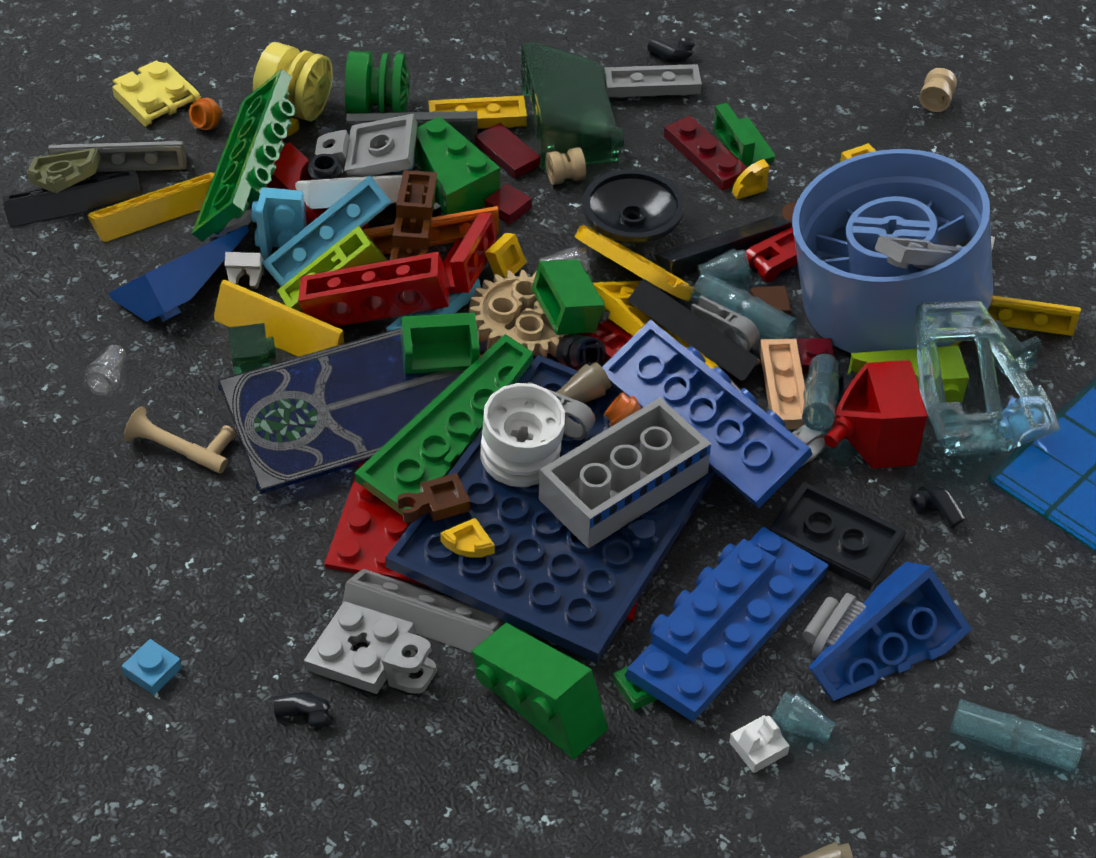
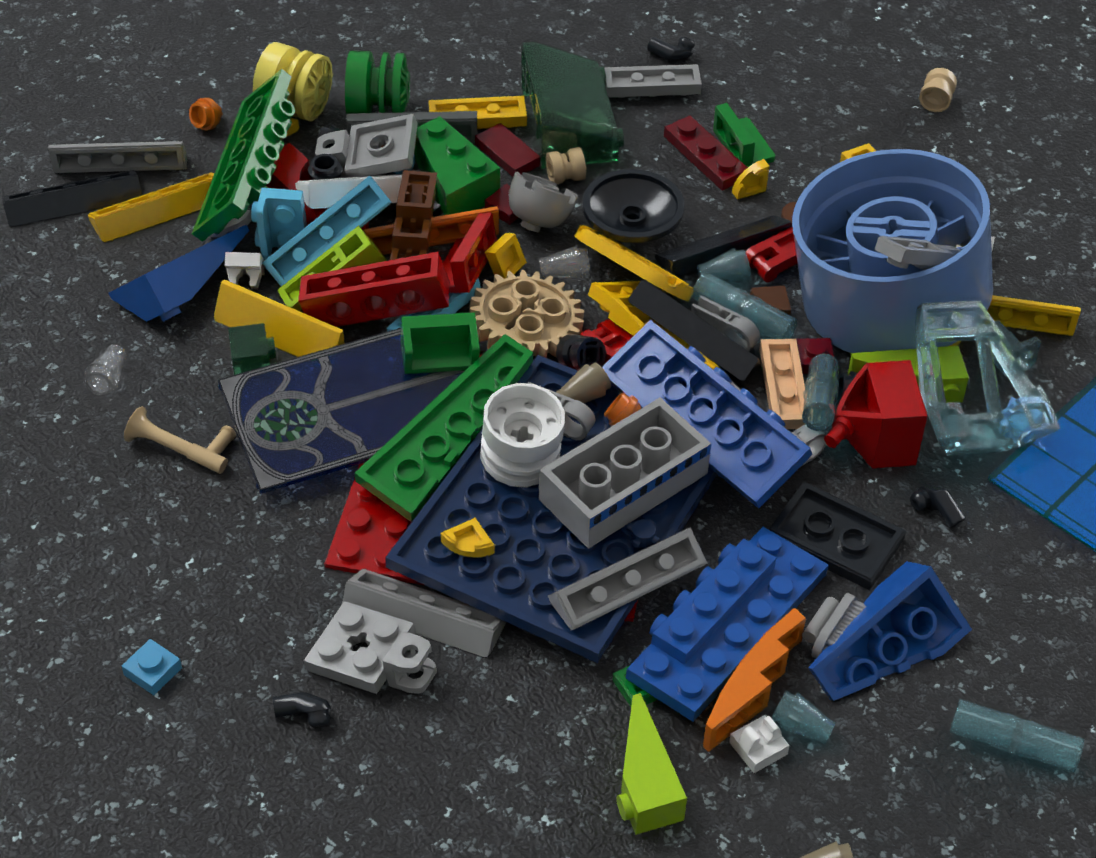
olive plate [27,148,101,193] -> none
light yellow plate [112,60,201,127] -> none
reddish brown plate [397,473,471,523] -> none
green wedge [471,623,608,760] -> none
green brick [531,259,605,335] -> none
none -> light grey cylinder [508,172,578,232]
none -> light grey slope [548,527,708,630]
none -> lime slope [616,693,687,835]
none -> orange slope [703,608,806,752]

